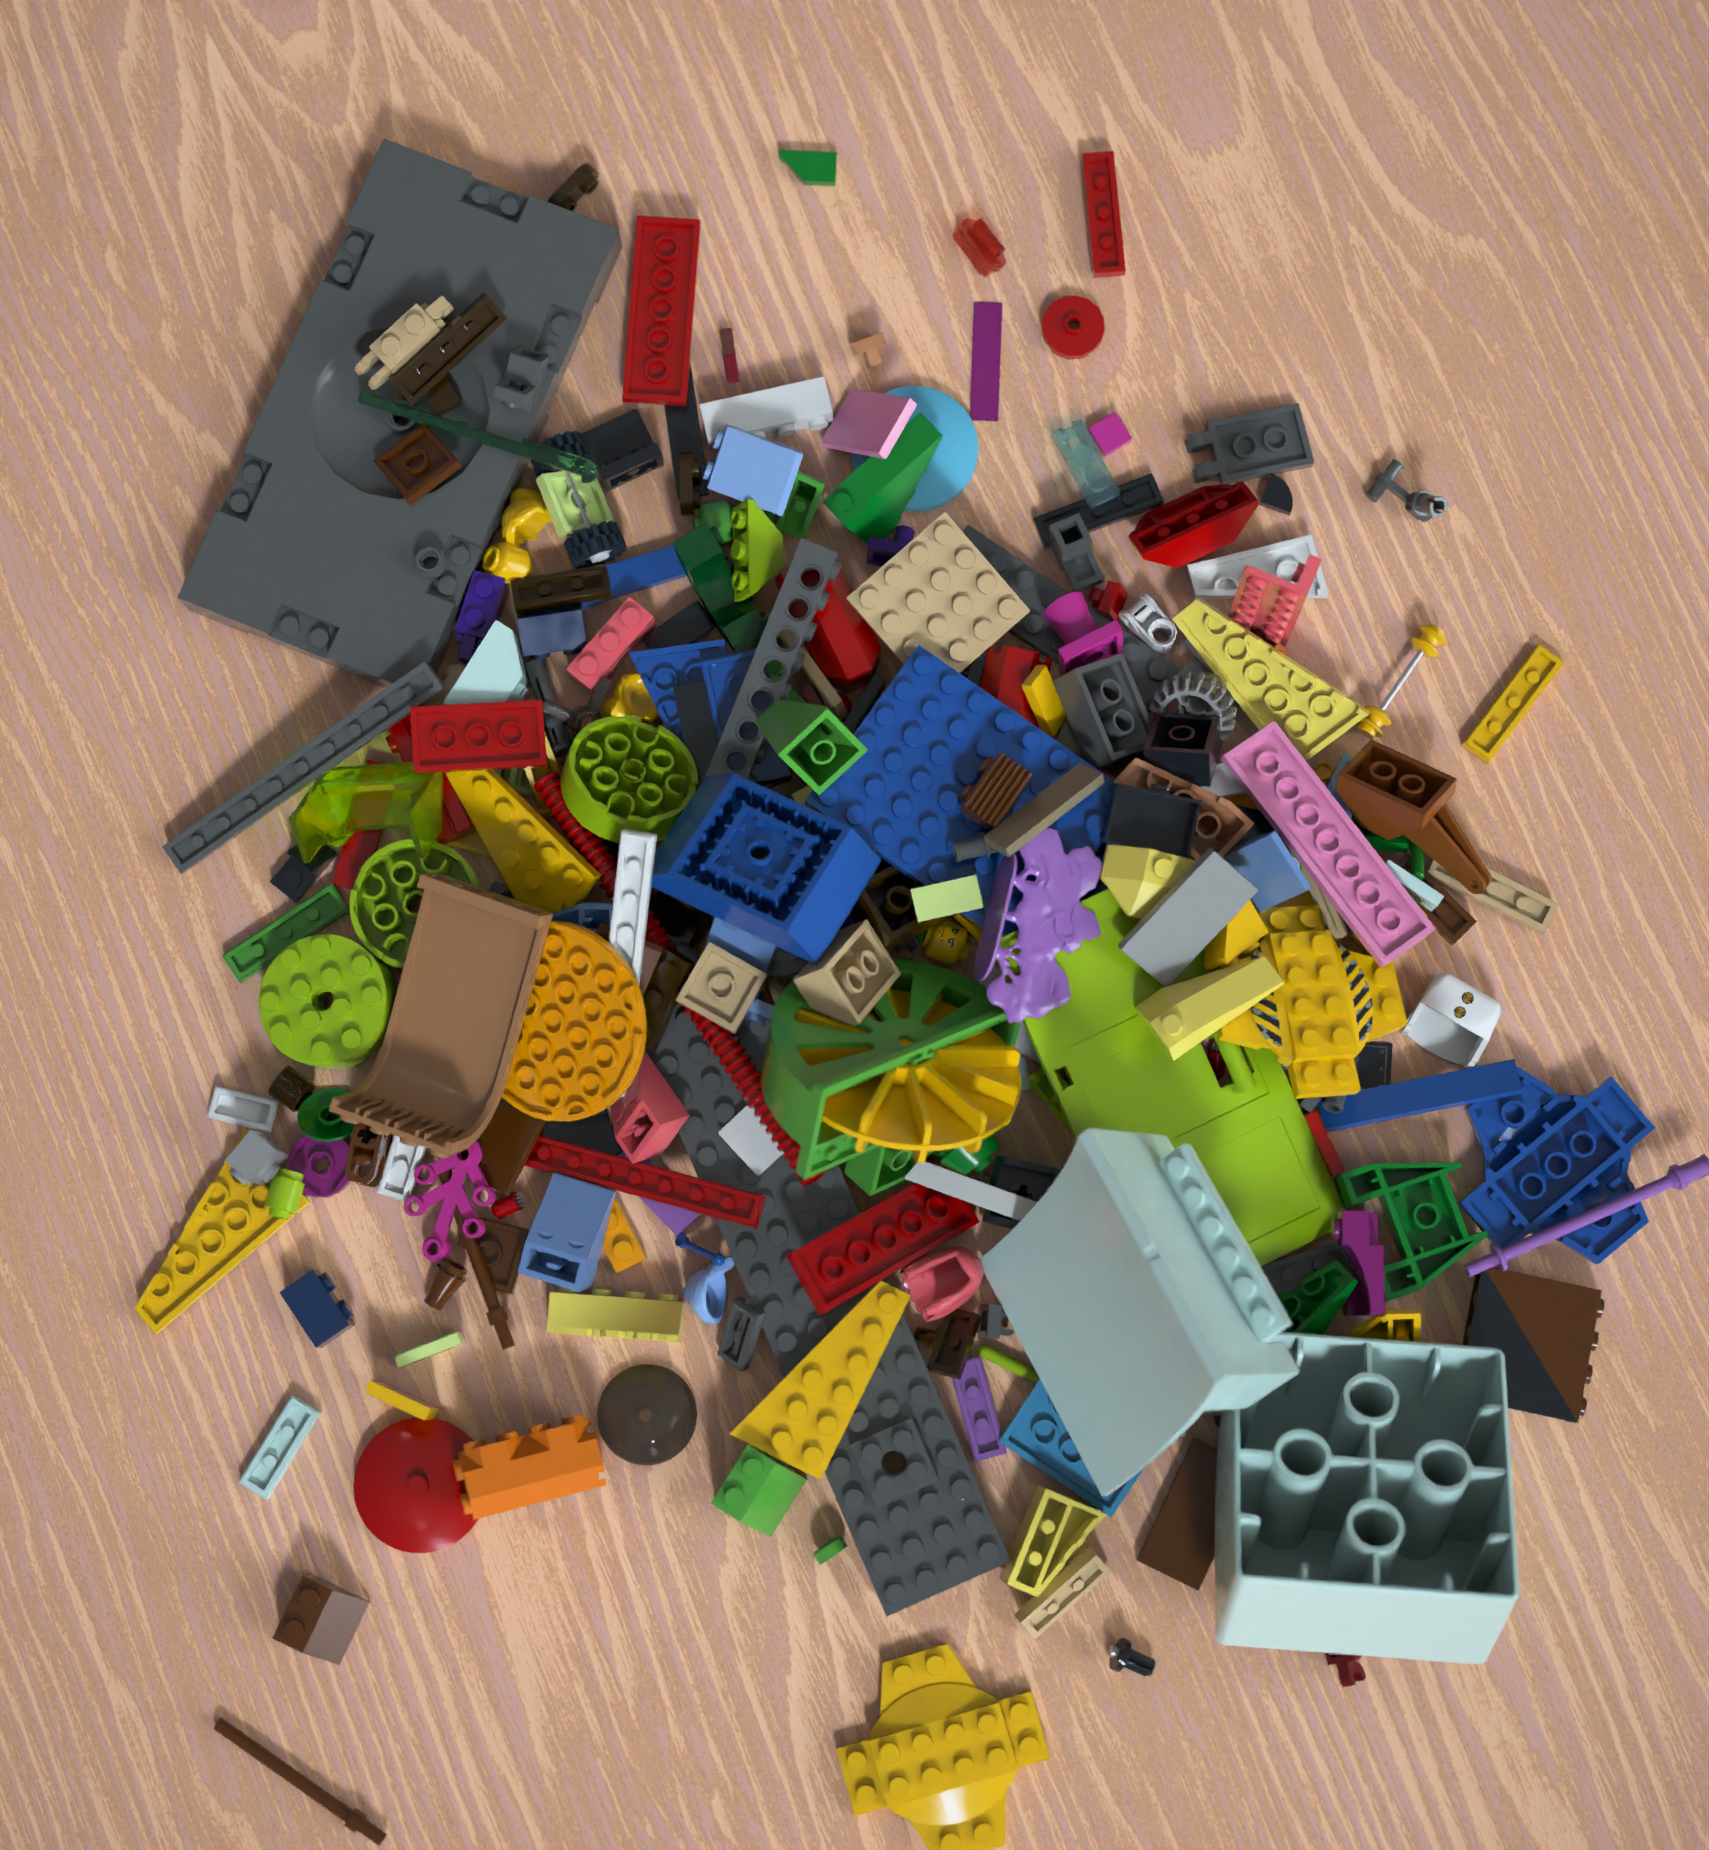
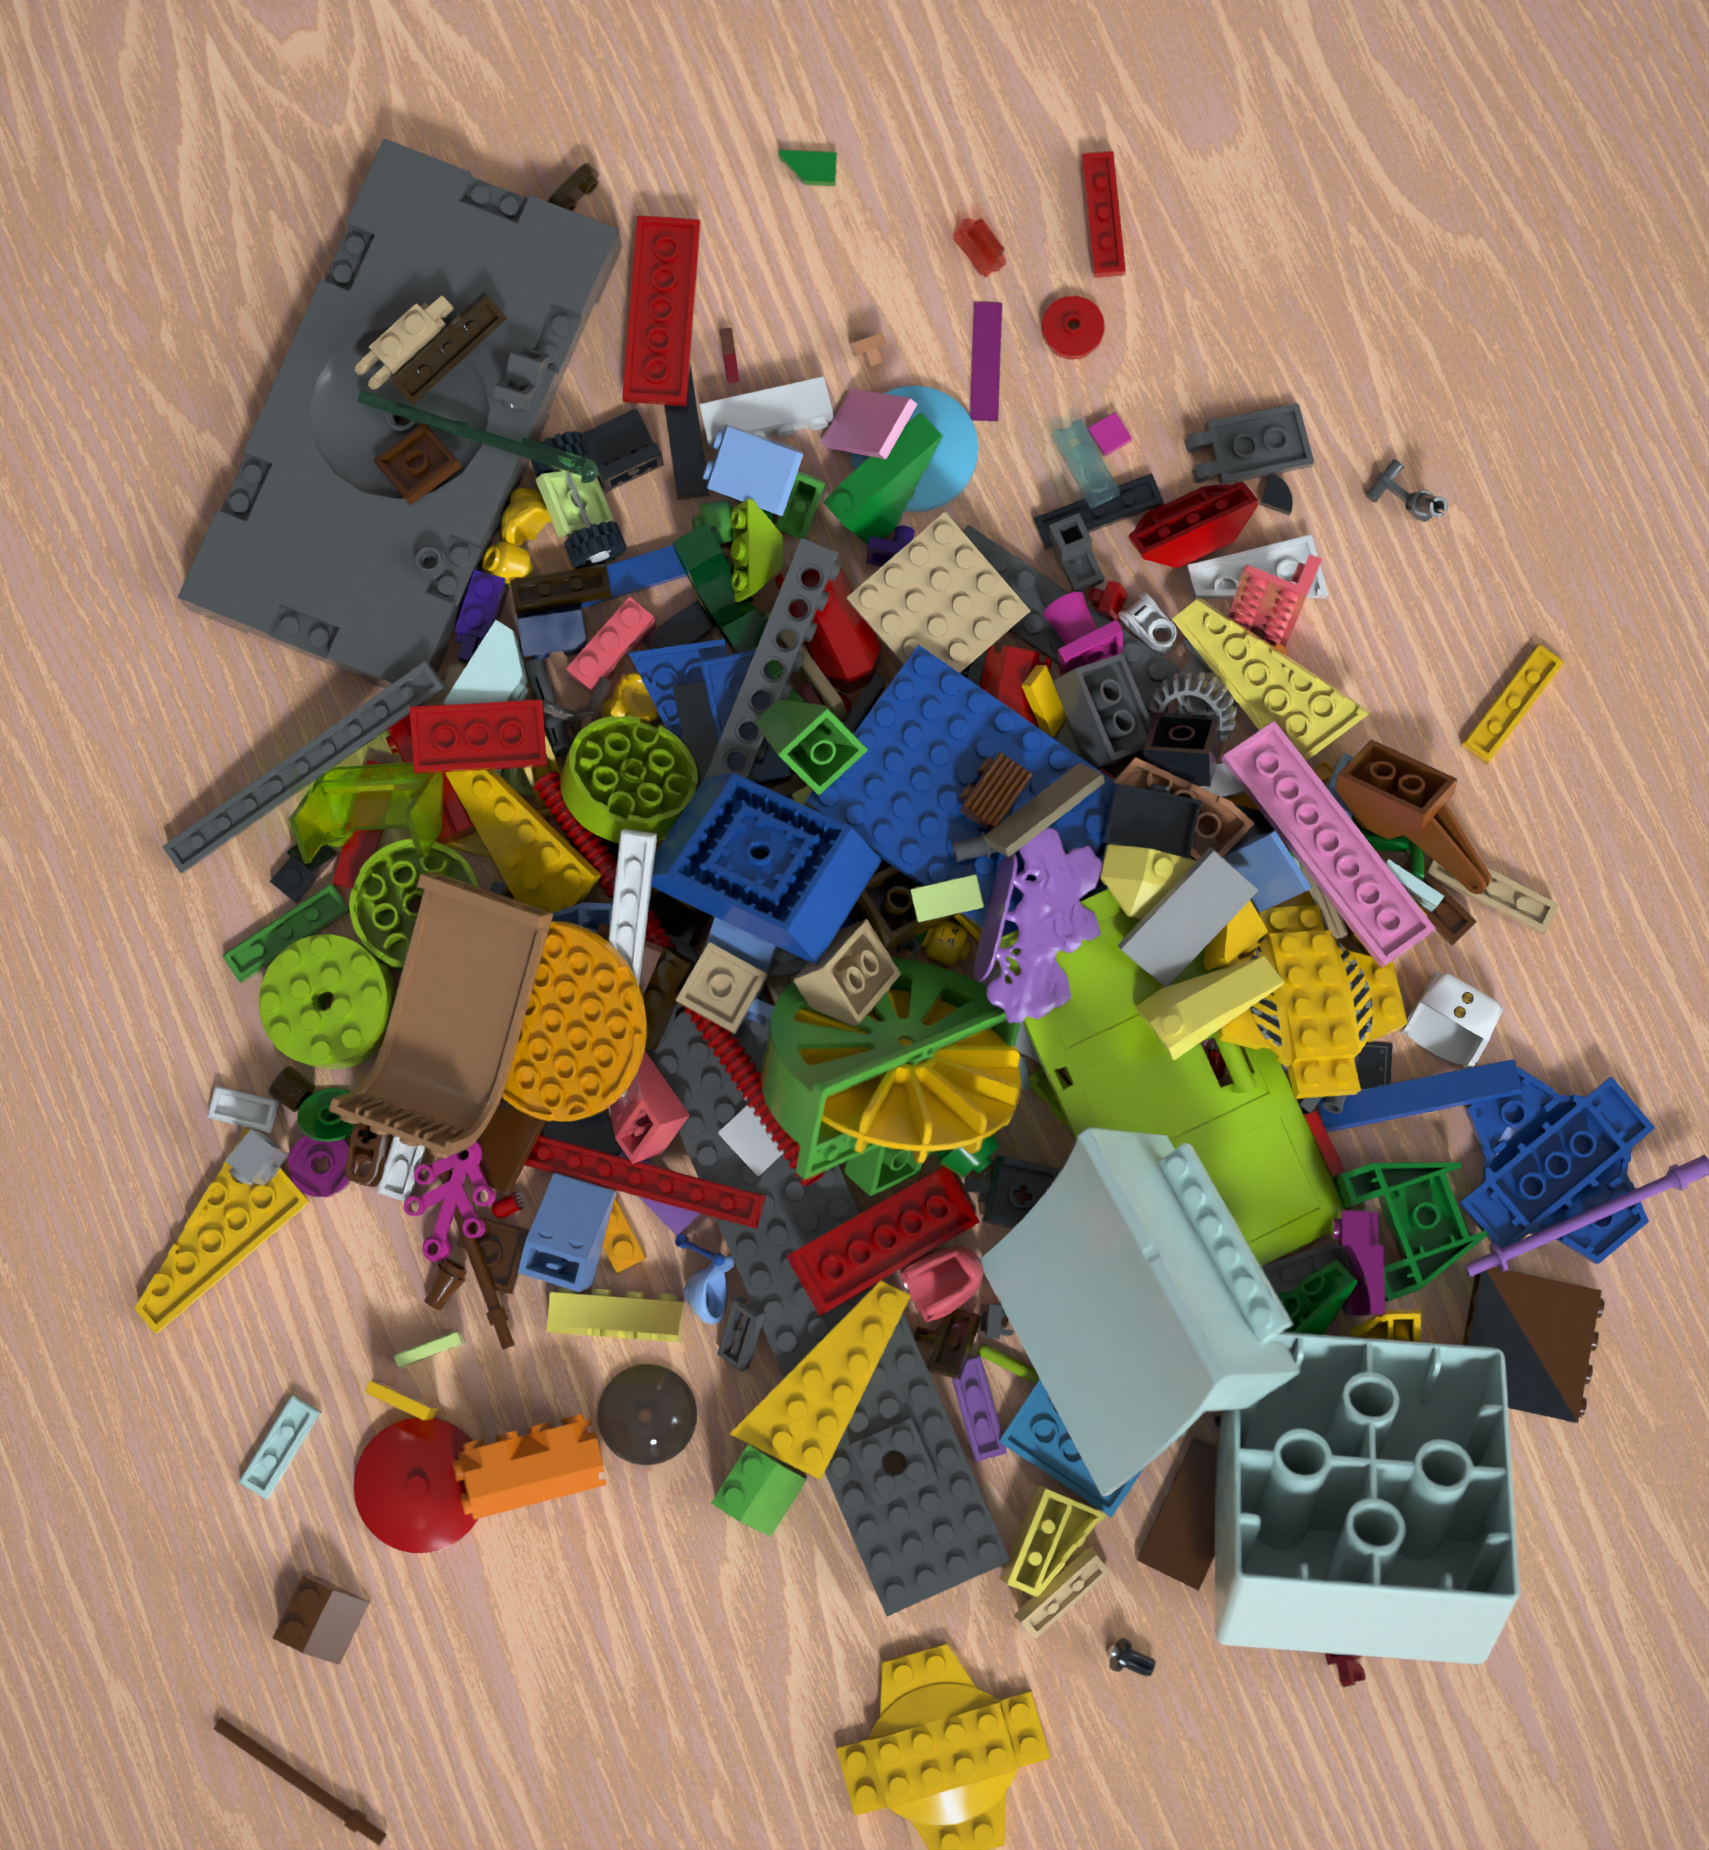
lime brick [264,1168,305,1220] -> none
dark blue brick [279,1269,355,1348] -> none
dark brown tile [429,376,462,420] -> none
dark brown plate [679,452,701,516] -> none
bright green tile [814,1535,848,1565] -> none
white sticker [904,1162,1037,1221] -> none
yellow axle [1357,624,1447,739] -> none

